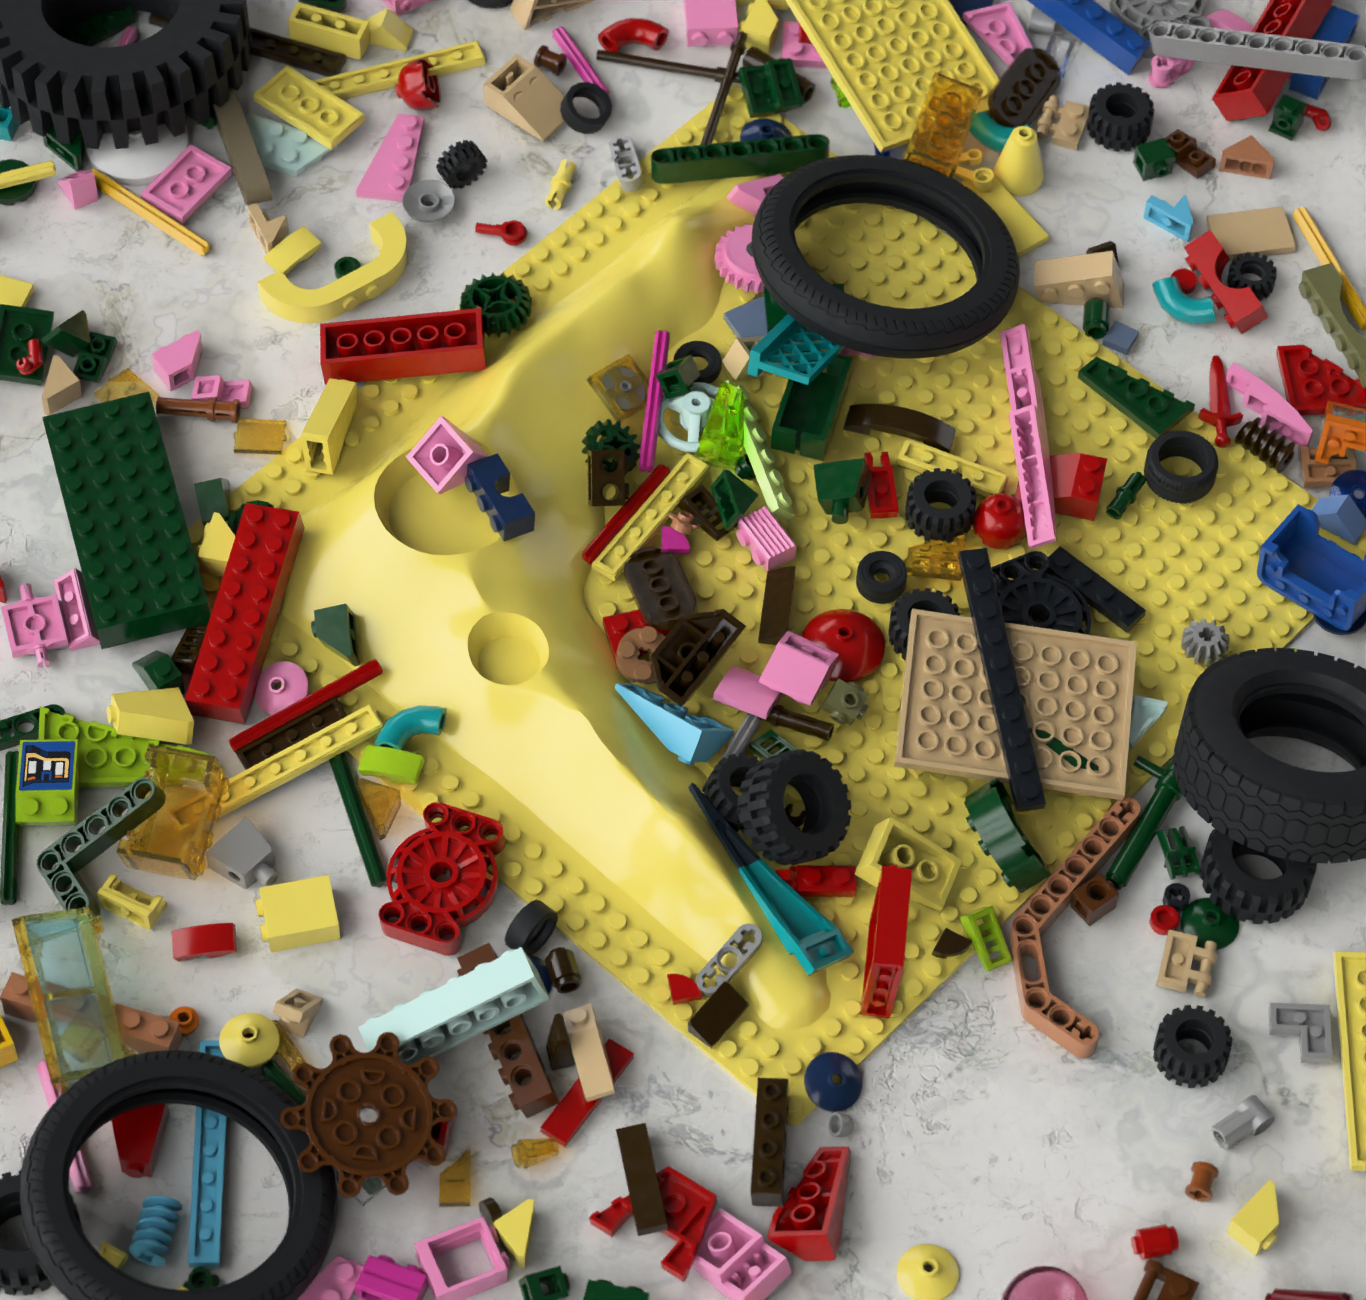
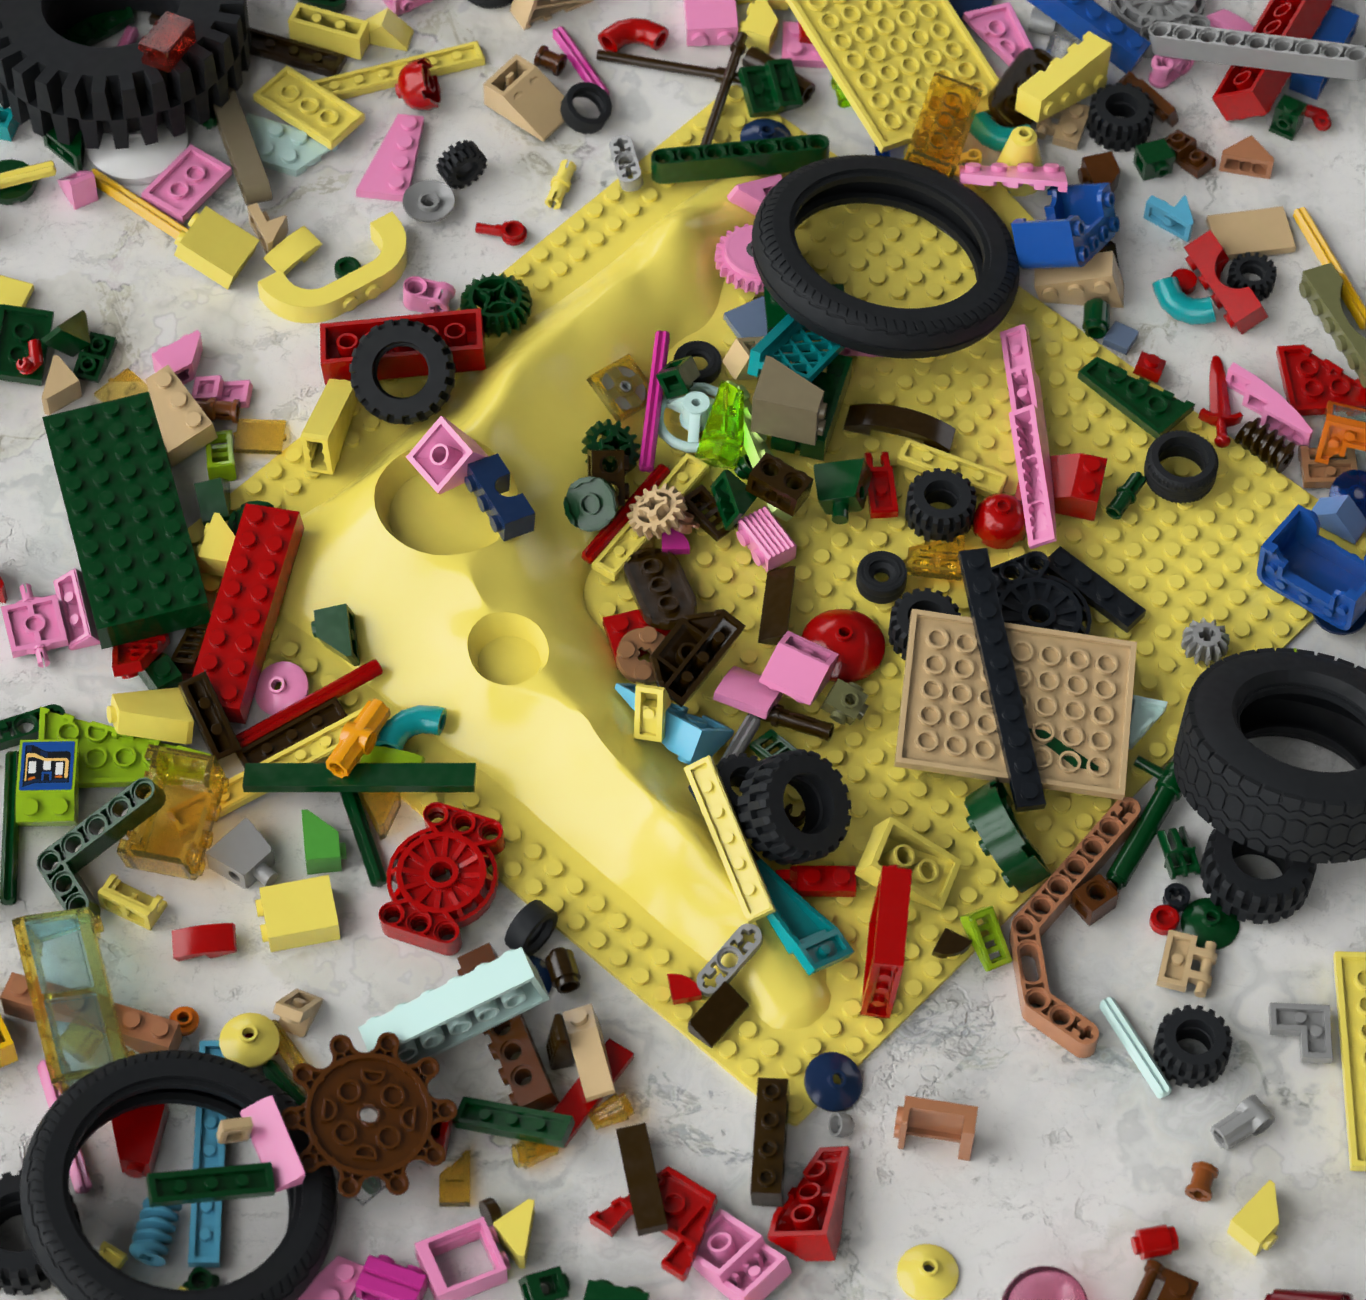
none -> red wing [112,633,171,679]
none -> clear red brick [139,11,196,73]
none -> tan wedge [146,365,218,467]
none -> dark green plate [146,1162,276,1207]
none -> light yellow brick [174,206,260,290]
none -> dark brown slope [178,671,242,762]
none -> lime slope [206,430,237,481]
none -> tan tile [216,1116,253,1144]
none -> bright pink slope [240,1096,305,1192]
none -> dark green tile [242,763,477,792]
none -> bright green slope [301,809,347,875]
none -> light orange piece [326,698,391,778]
none -> black tyre [349,319,456,425]
none -> bright pink piece [403,276,456,313]
none -> dark green plate [452,1096,575,1148]
none -> tile [563,476,619,532]
none -> clear yellow cone [588,1092,635,1130]
none -> tan gear [627,483,687,540]
none -> light yellow slope [634,684,671,743]
none -> light yellow tile [684,755,776,924]
none -> dark brown brick [746,453,813,517]
none -> dark tan slope [751,356,827,446]
none -> nougat panel [893,1095,978,1161]
none -> bright pink wing [959,162,1068,192]
none -> blue windscreen [1011,183,1120,269]
none -> light yellow wedge [1015,31,1112,123]
none -> reddish brown slope [1078,151,1120,193]
none -> light aqua axle [1099,997,1172,1099]
none -> reddish brown hinge [1119,71,1179,127]
none -> red plate [1133,351,1167,383]

